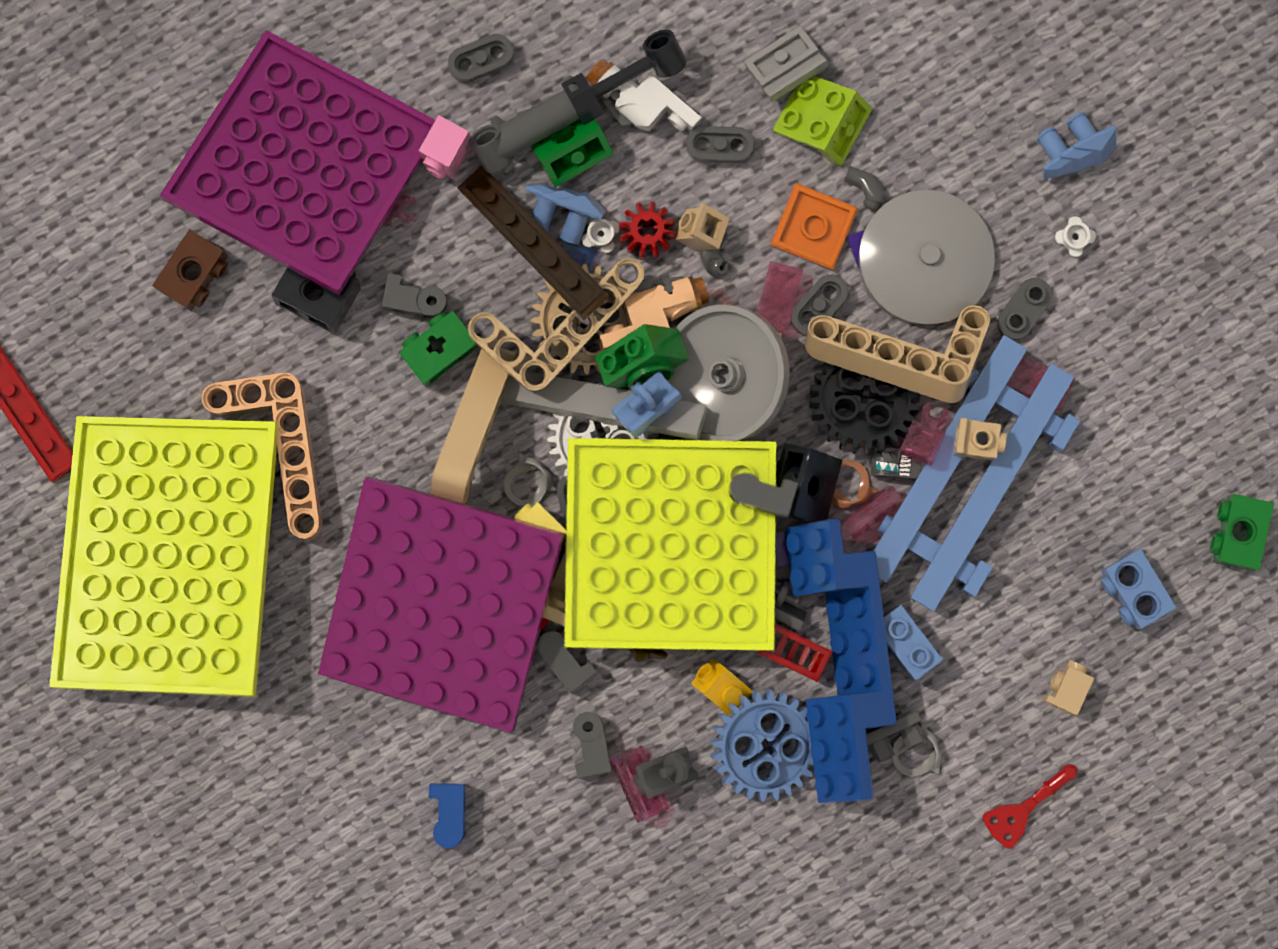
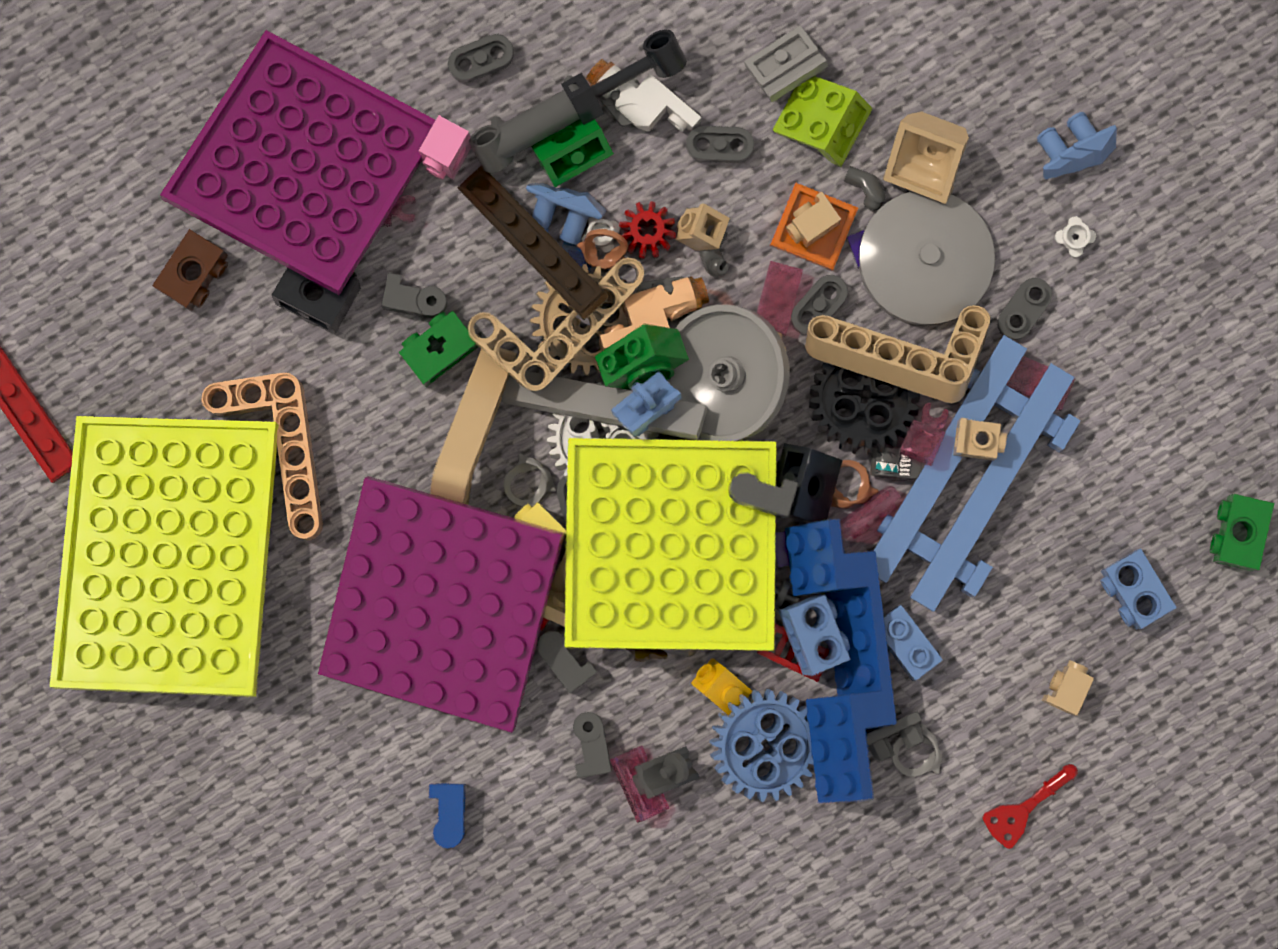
none -> nougat piece [576,229,628,270]
none -> medium blue brick [778,595,850,675]
none -> tan brick [786,191,841,248]
none -> tan brick [883,111,969,204]

